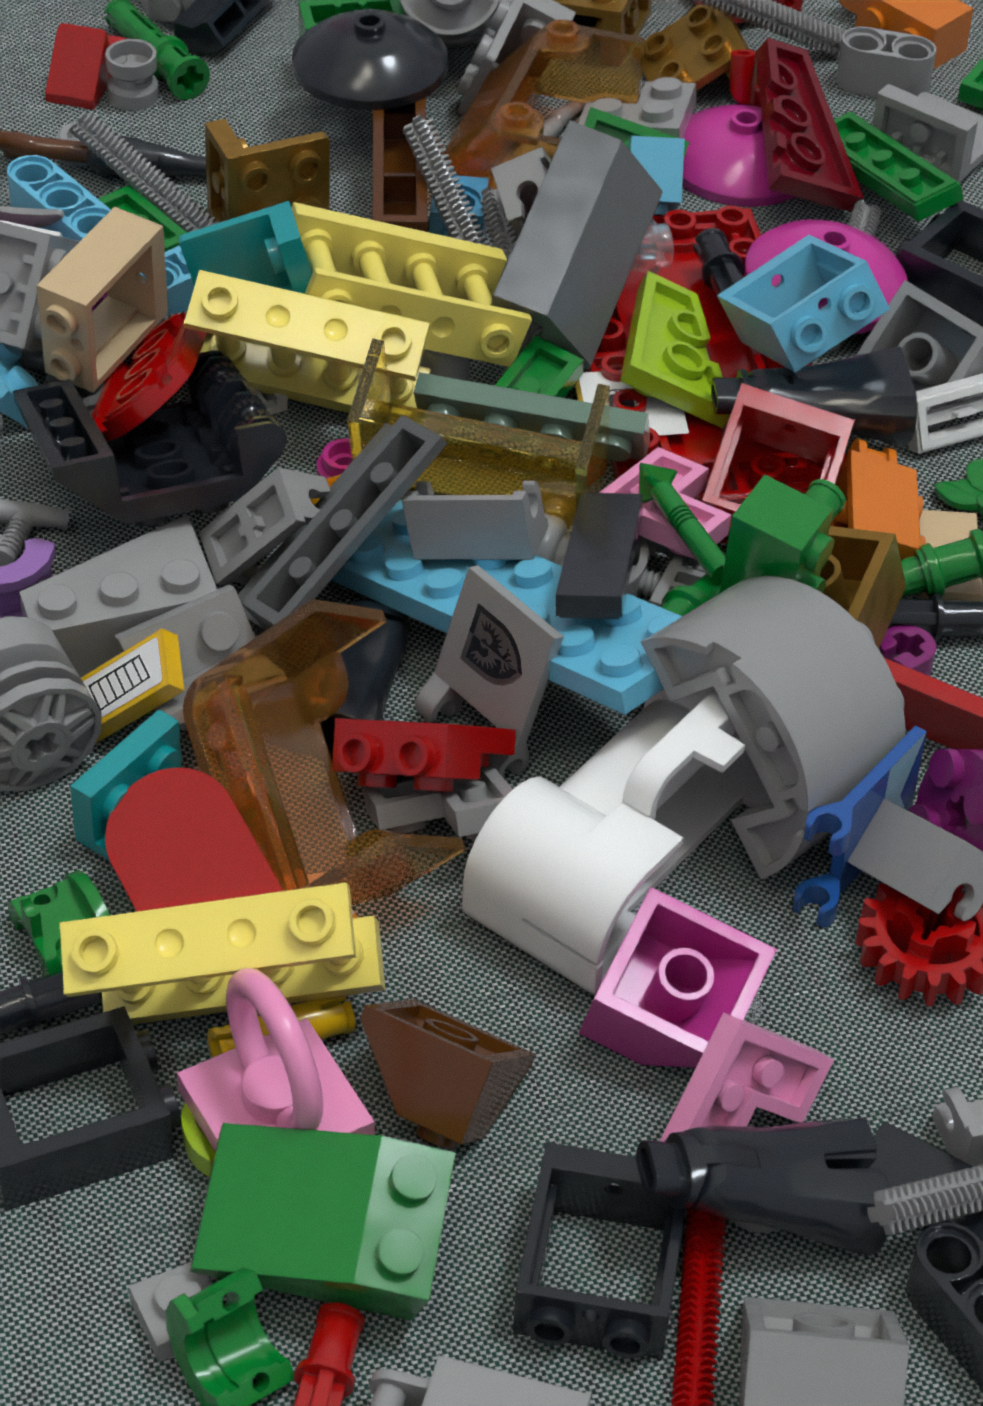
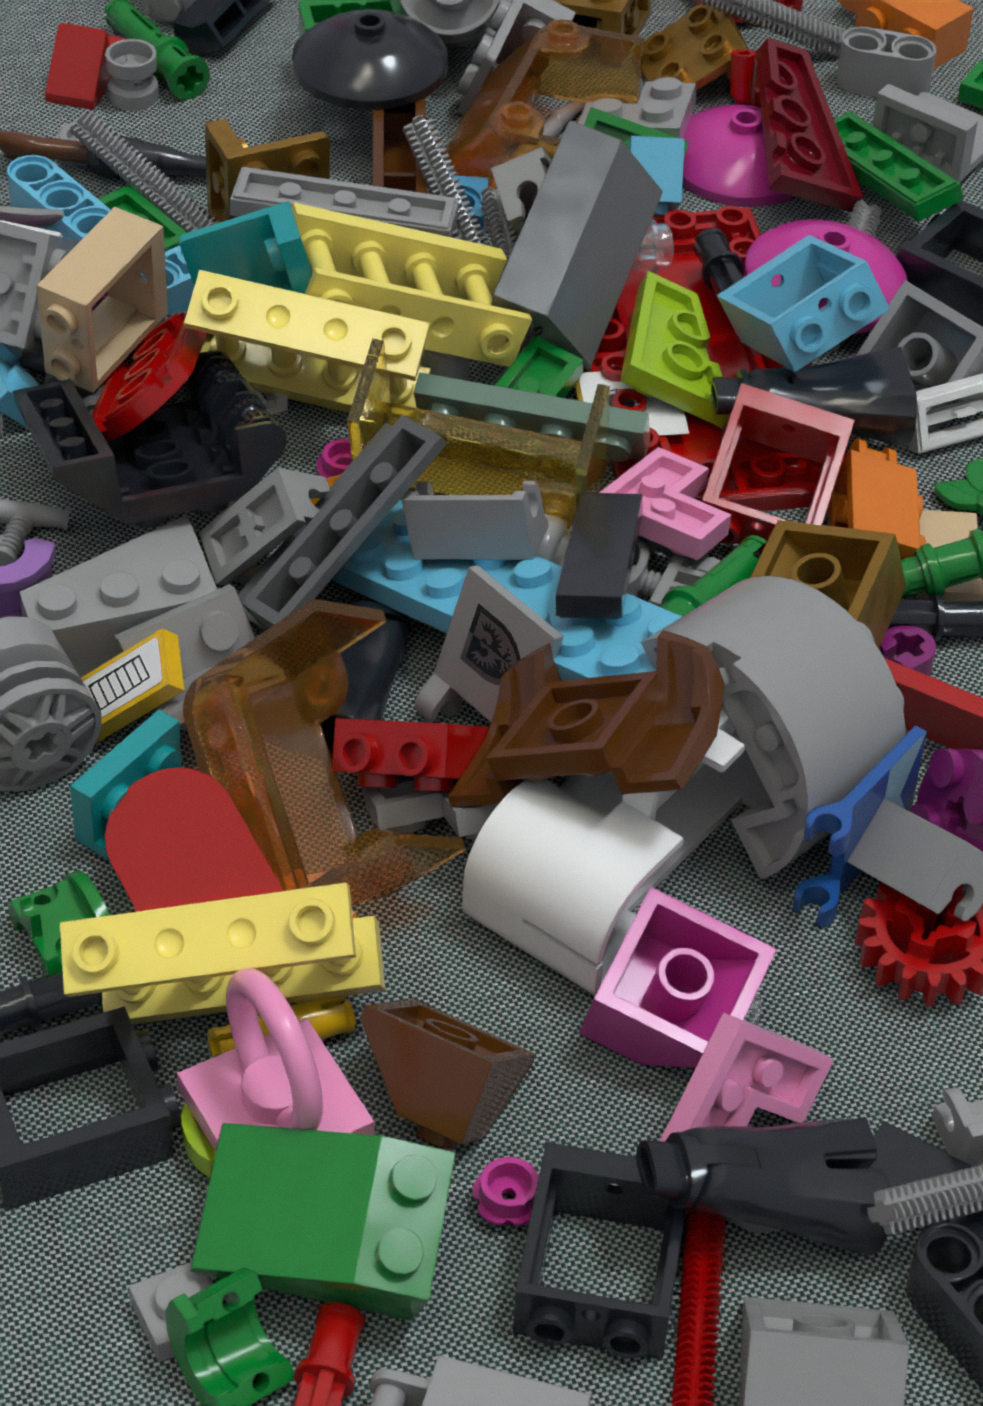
green piece [639,463,726,584] -> none
green brick [720,475,846,593] -> none
none -> light grey tile [230,167,459,237]
none -> reddish brown piece [448,631,725,807]
none -> dark pink plate [472,1157,539,1226]

